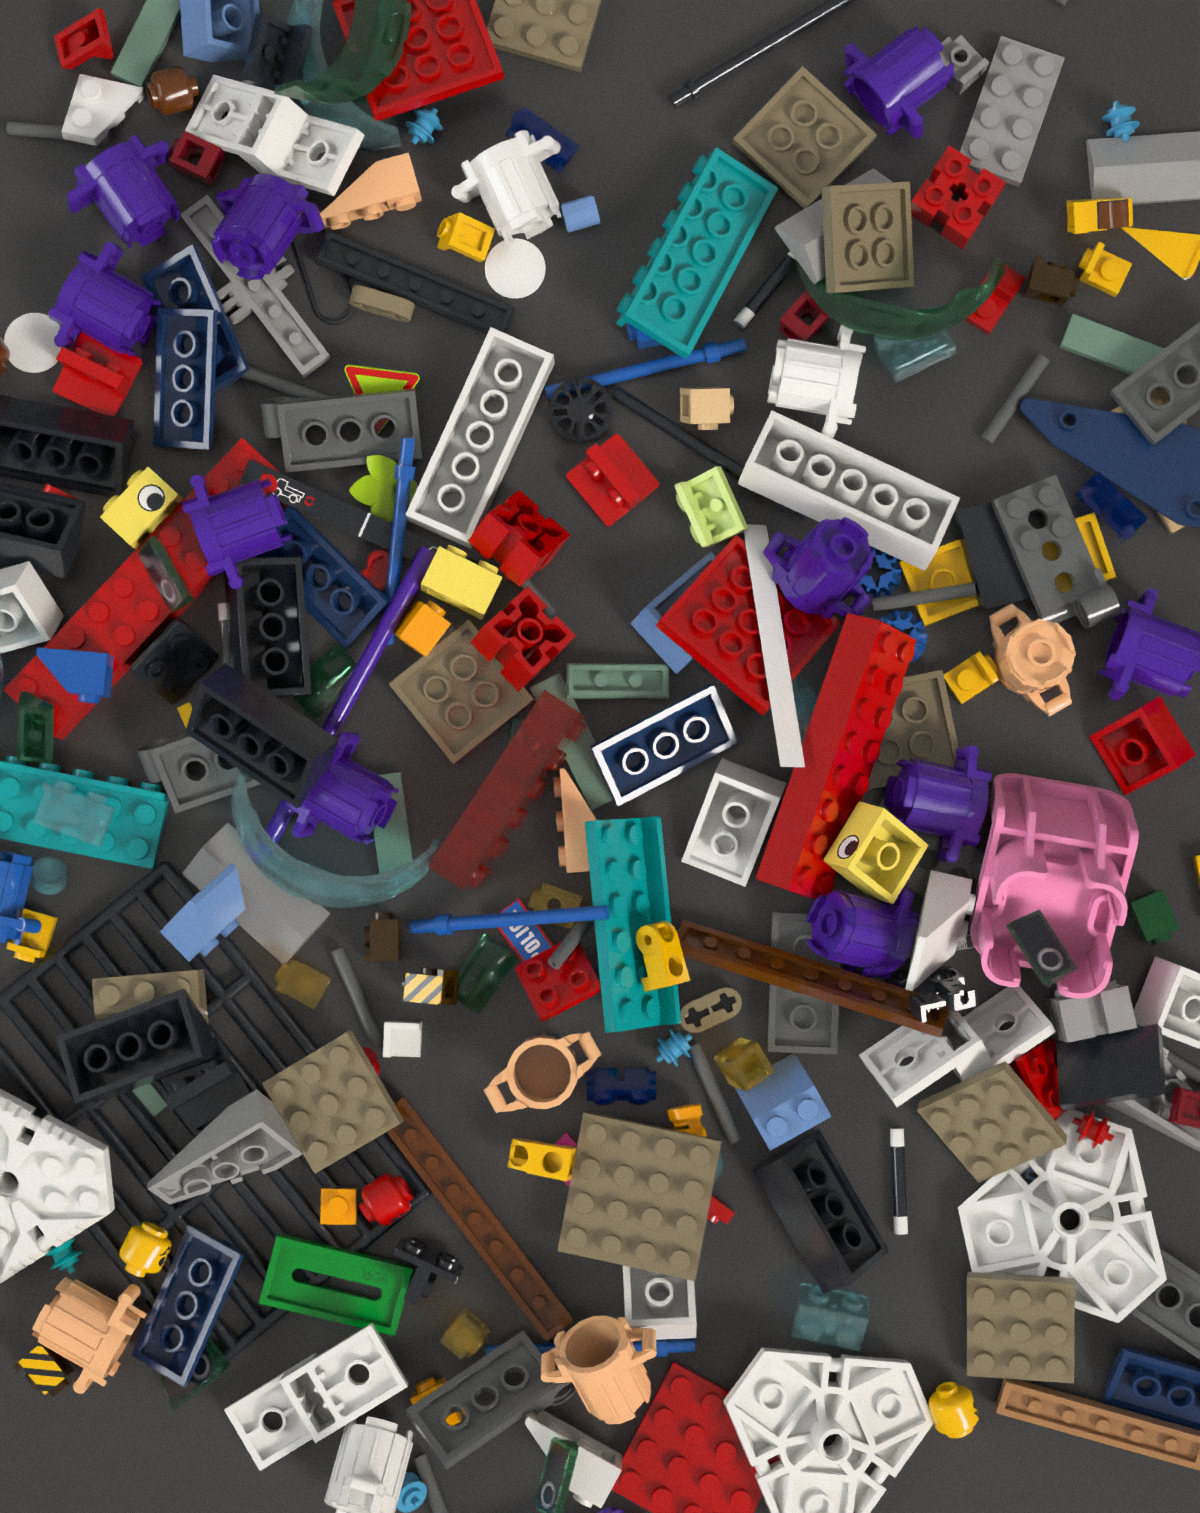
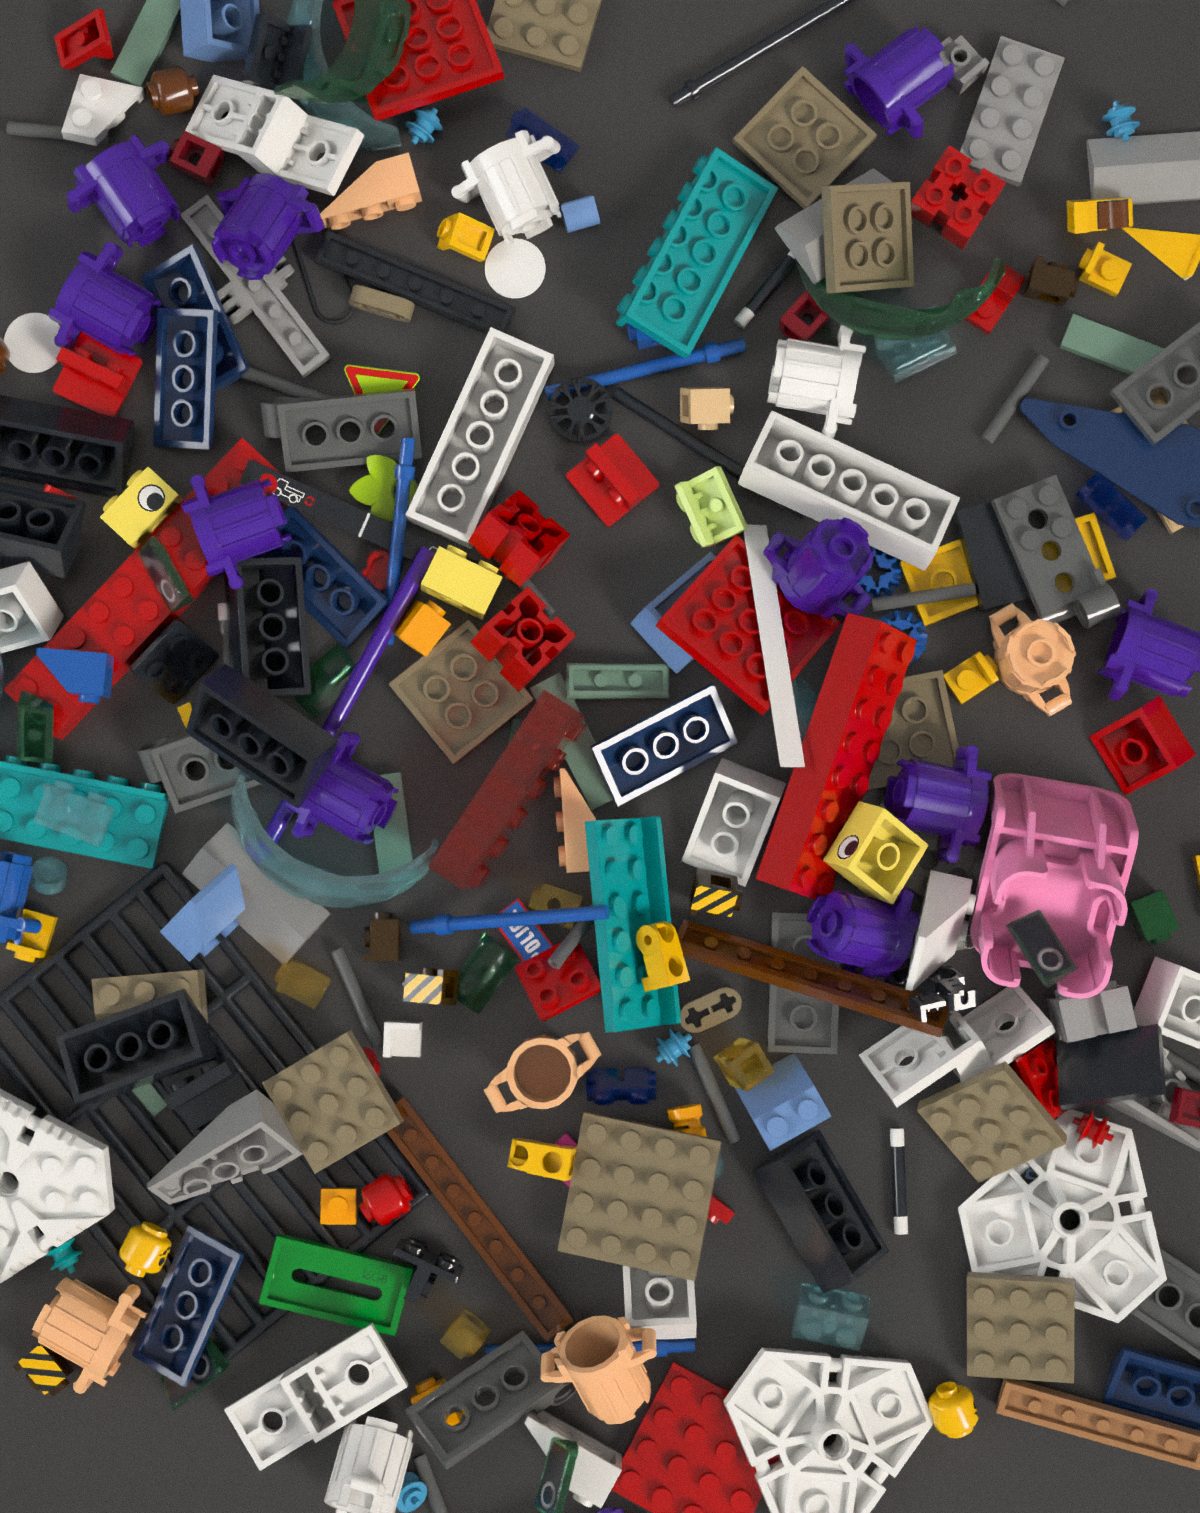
none -> brick [689,868,743,917]

